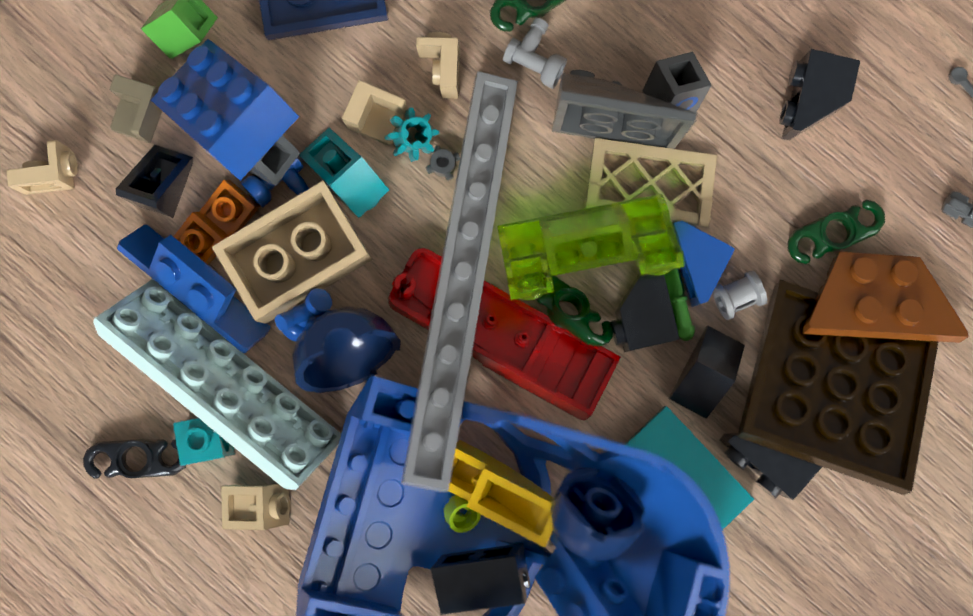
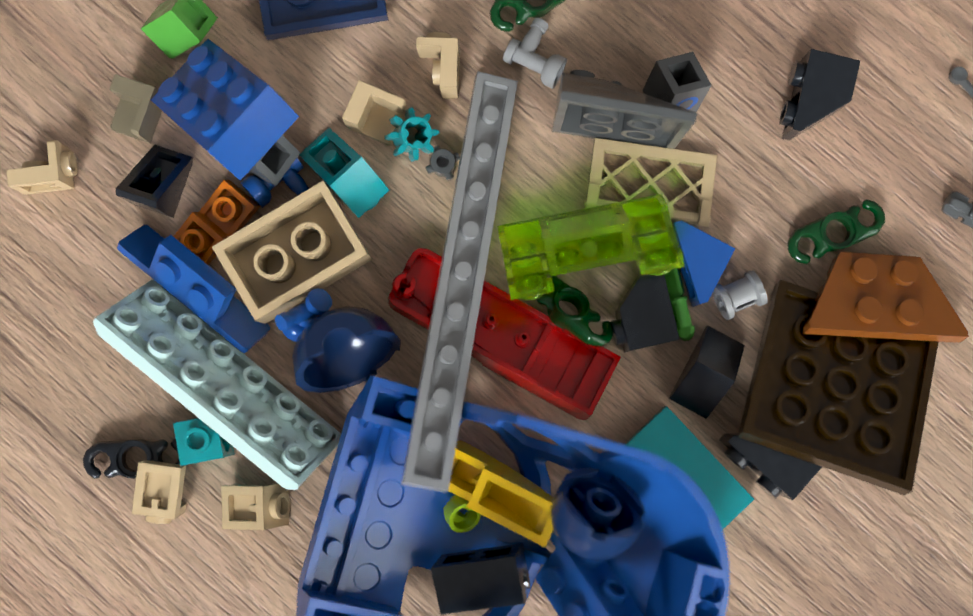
none -> tan bracket [132,460,187,524]

